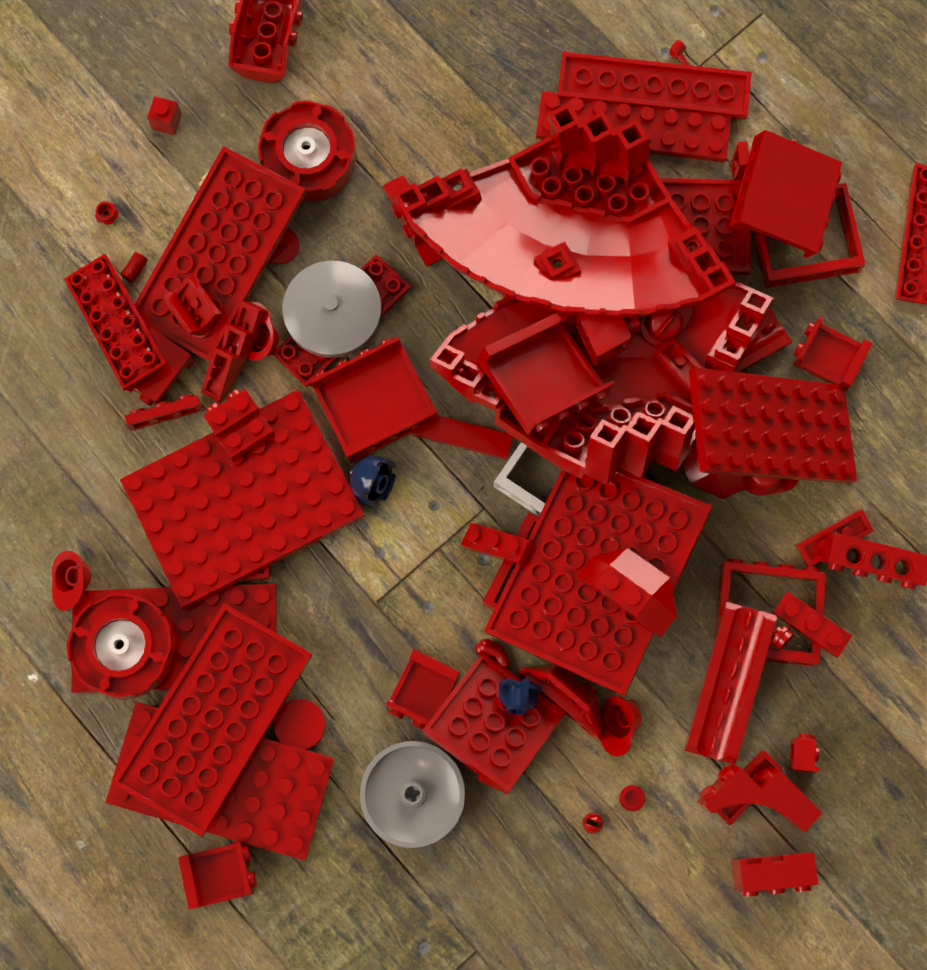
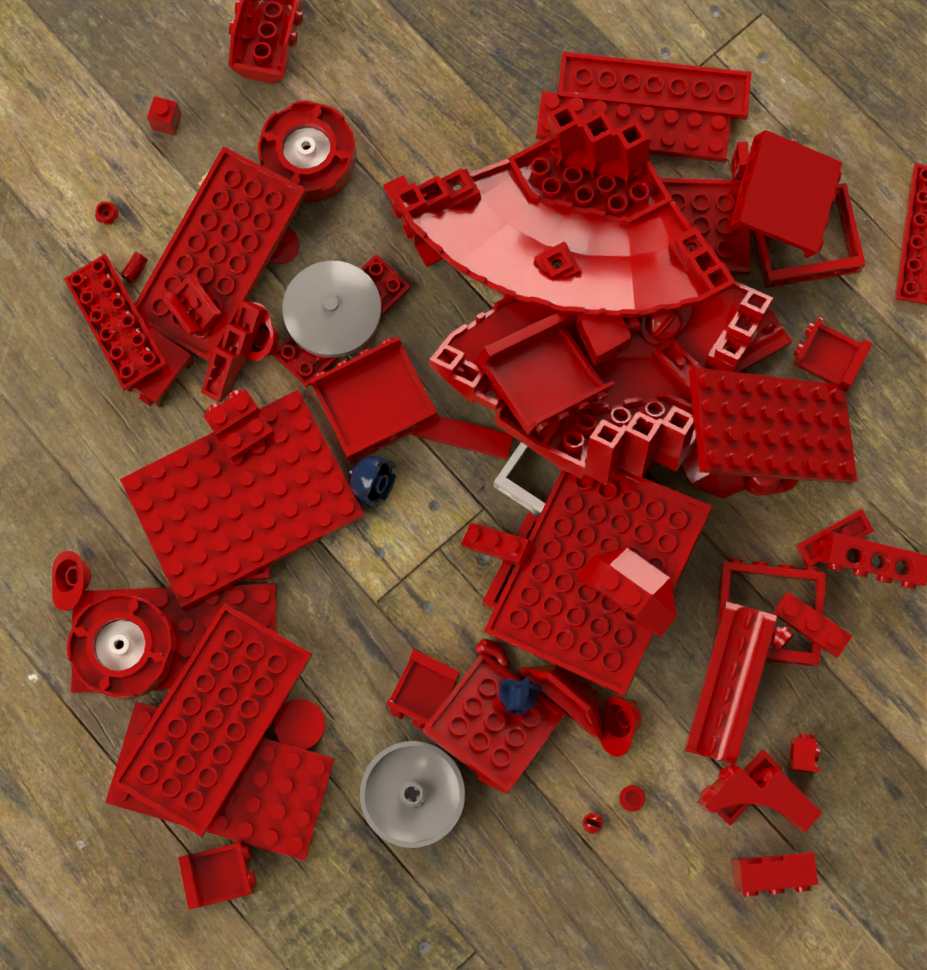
red plate [124,395,203,431] -> none
red hand [669,40,689,65] -> none

